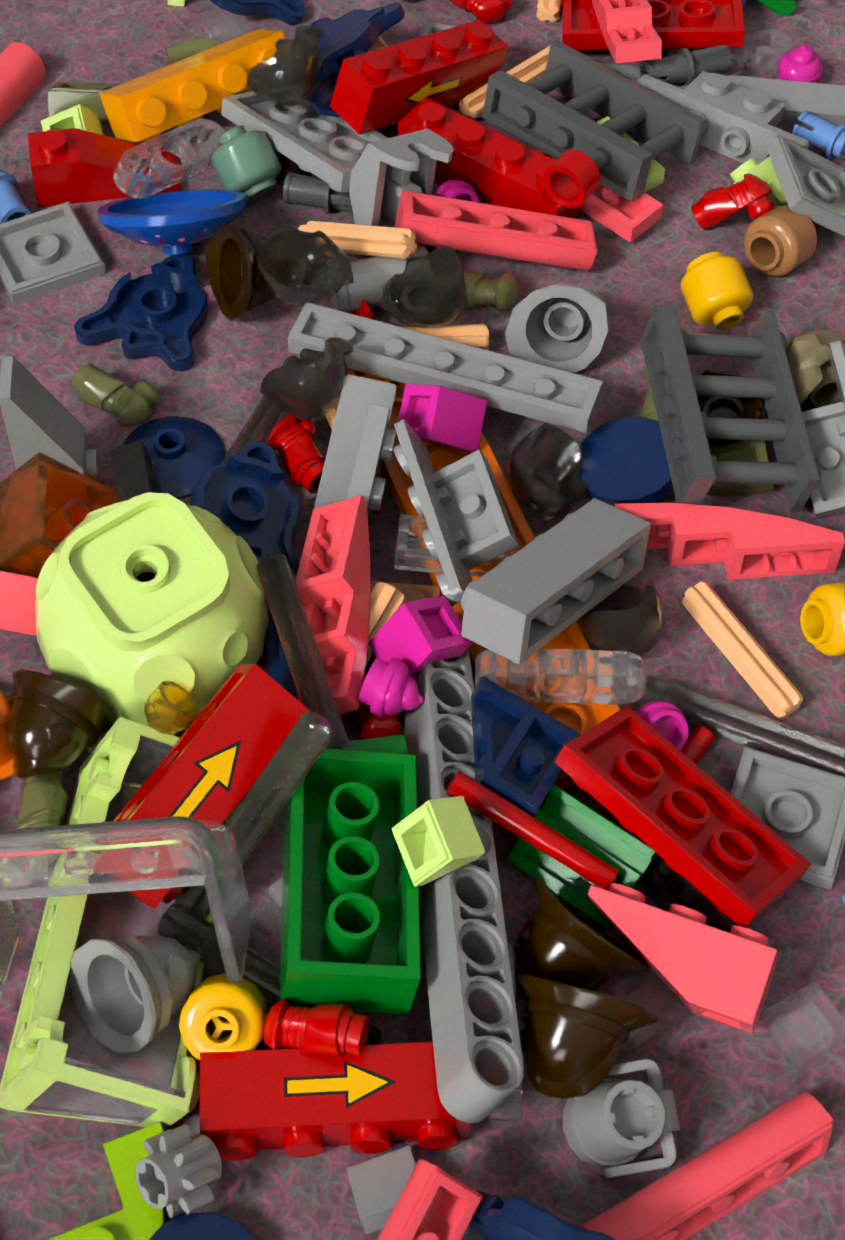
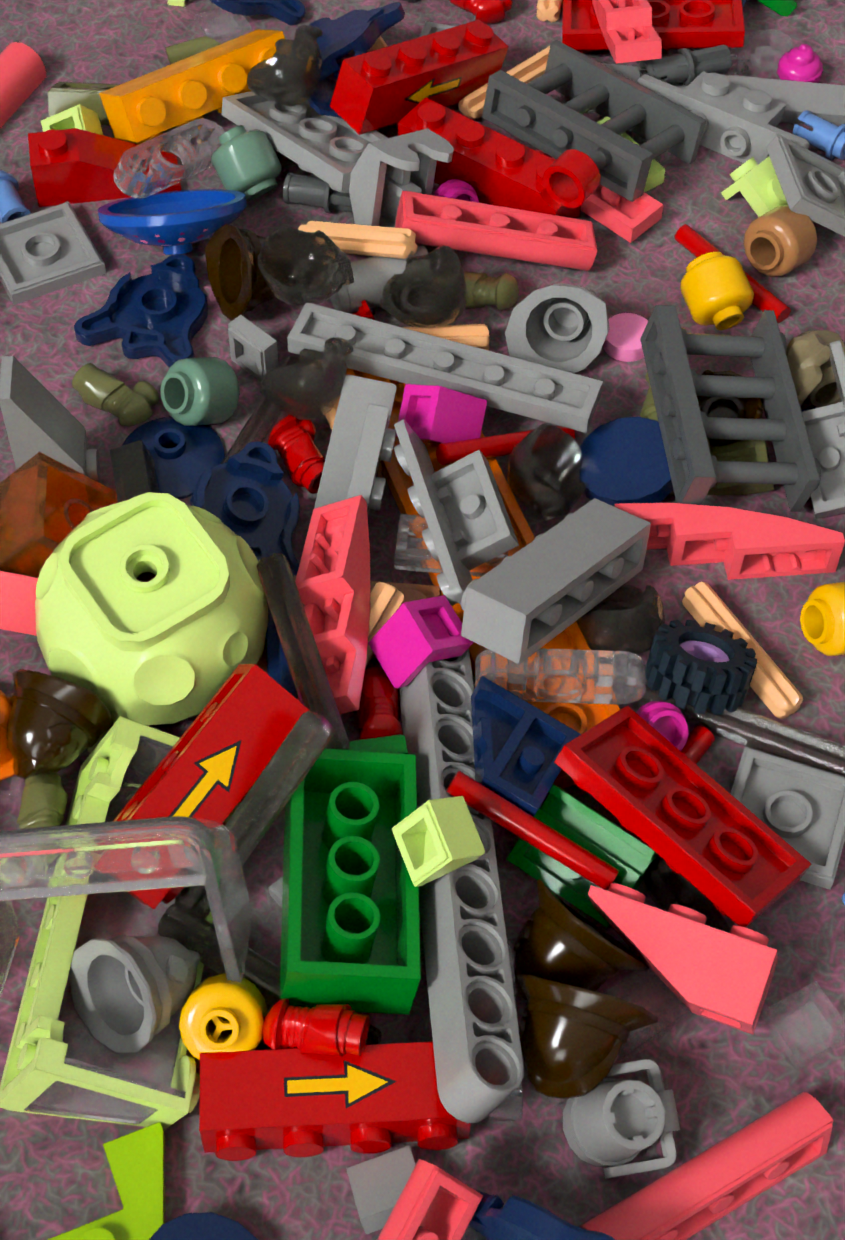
light grey gear [135,1124,222,1218] -> none
clear yellow hinge [144,681,199,735] -> none
dark pink plate [359,658,424,717] -> none
red arm [691,174,774,230] -> none
none -> sand green head [160,357,240,426]
none -> light grey tile [228,315,279,383]
none -> red bar [436,426,575,465]
none -> bright pink tile [603,313,648,362]
none -> black bush [643,620,757,715]
none -> red bar [674,224,791,323]

